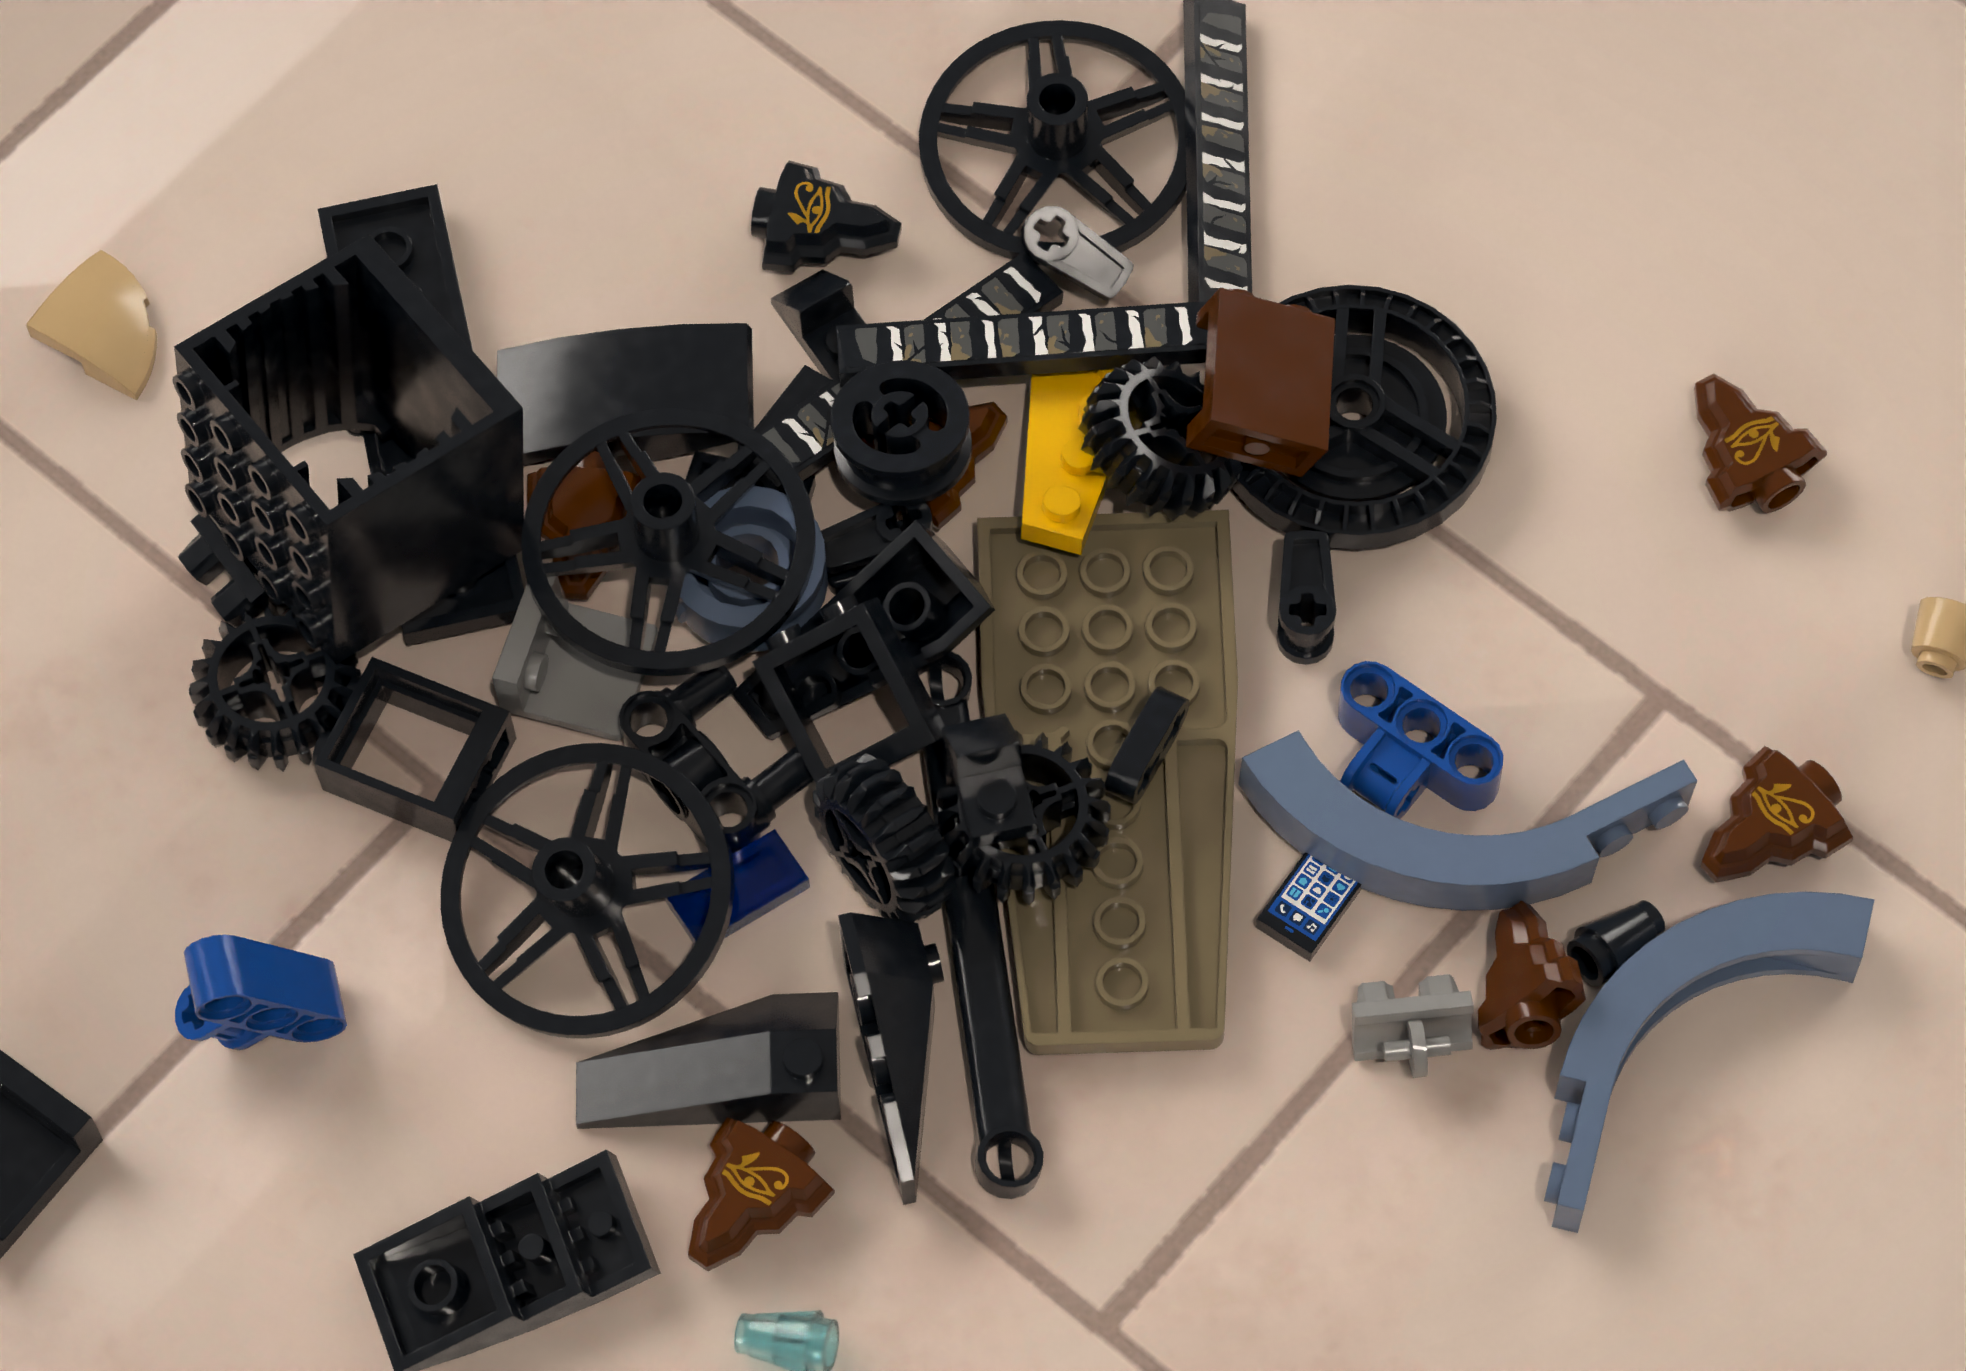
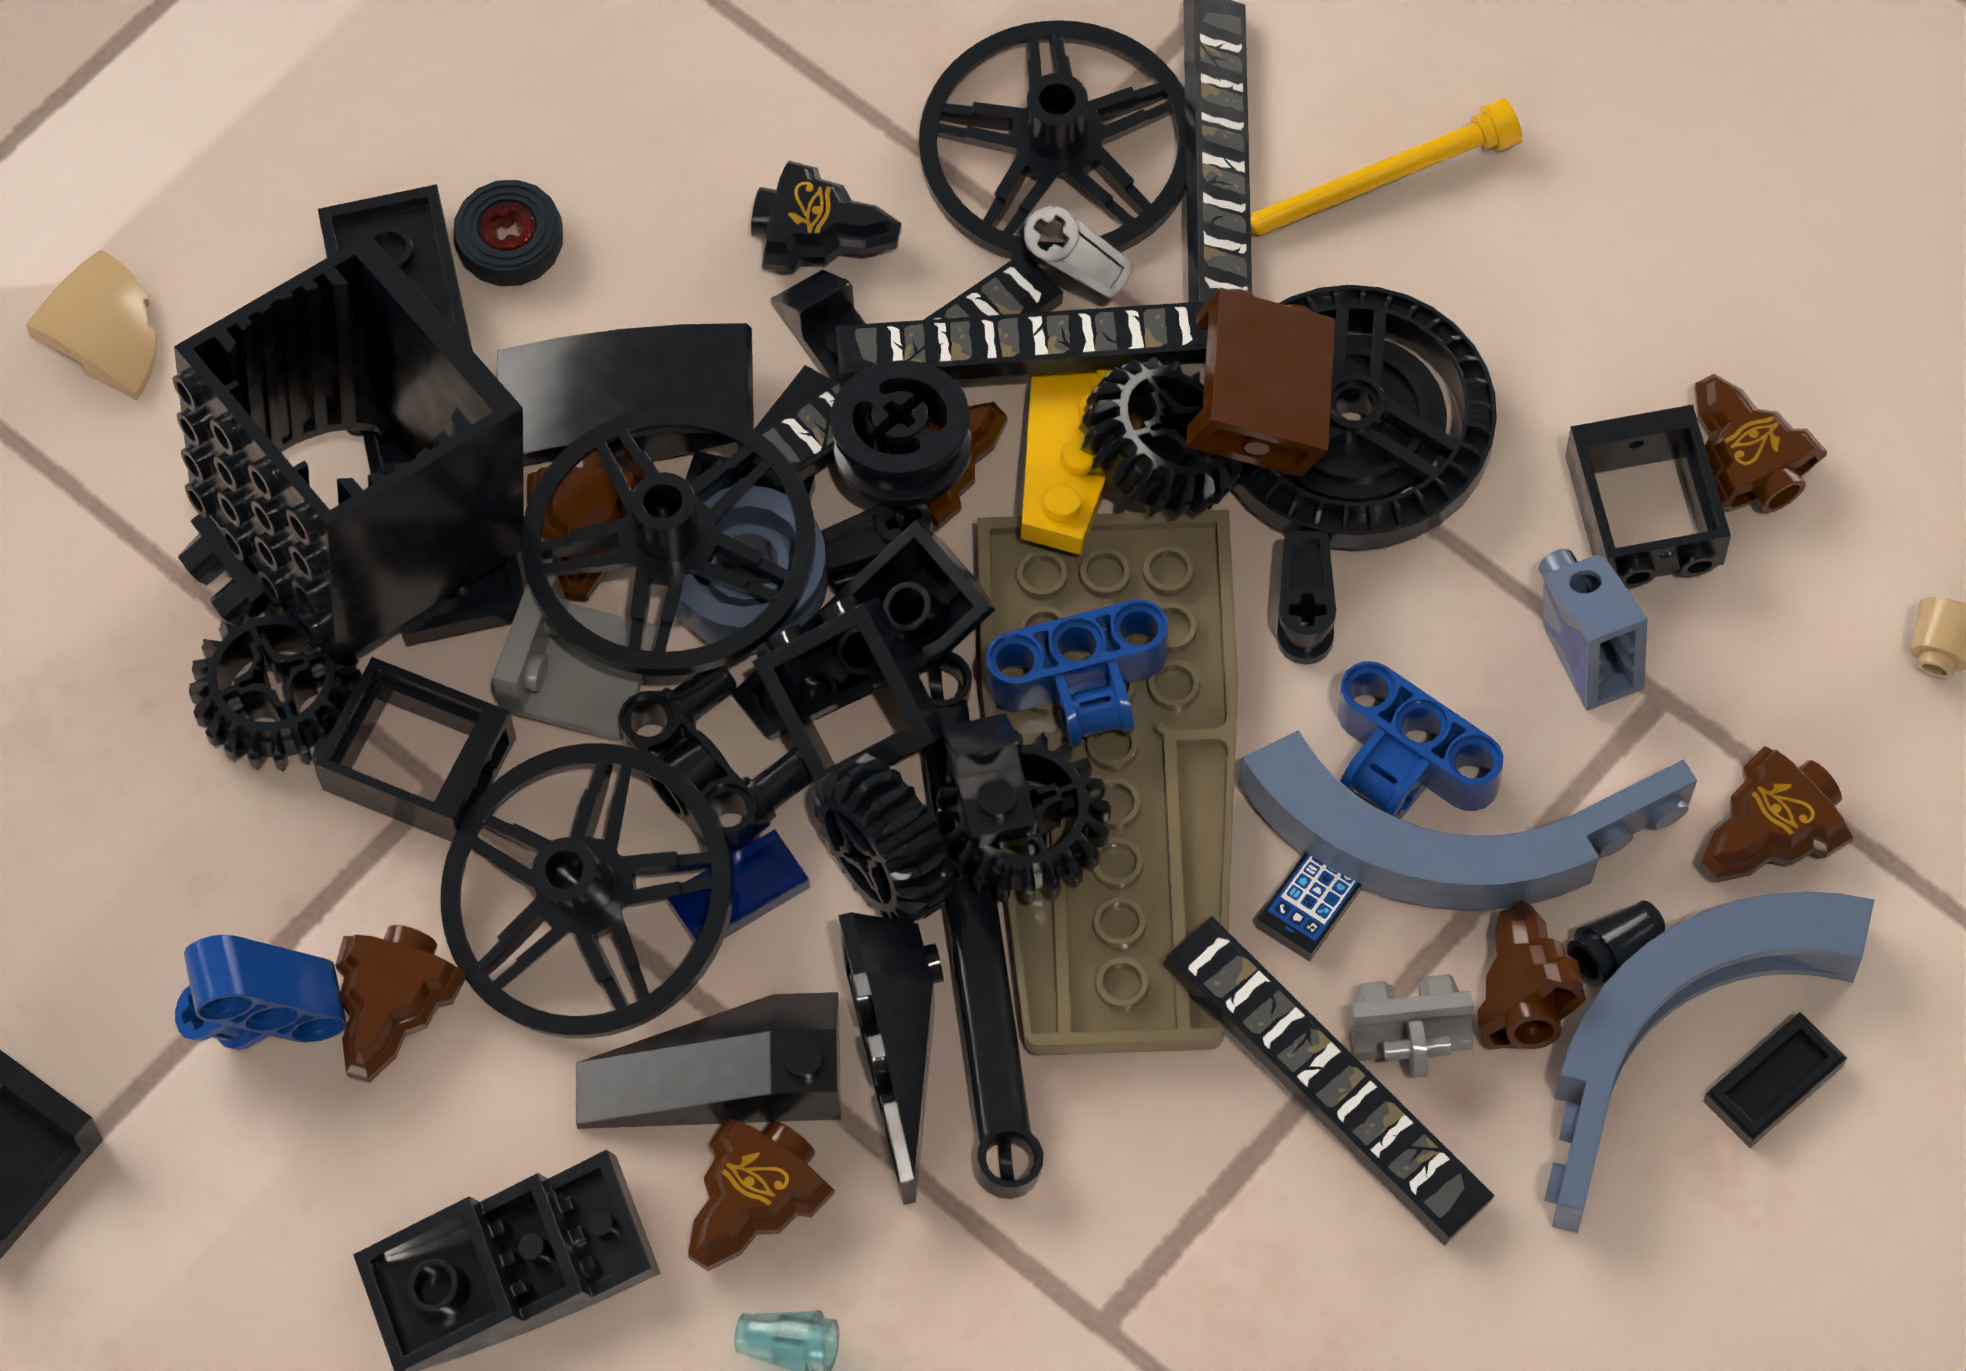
black beam [1105,686,1190,804] -> none
none -> reddish brown rock [335,925,467,1083]
none -> black bush [454,180,563,286]
none -> blue piece [986,599,1168,747]
none -> tile [1162,916,1495,1245]
none -> yellow piece [1250,97,1523,236]
none -> sand blue torso [1538,549,1648,711]
none -> black window [1565,404,1731,587]
none -> black tile [1703,1012,1847,1148]

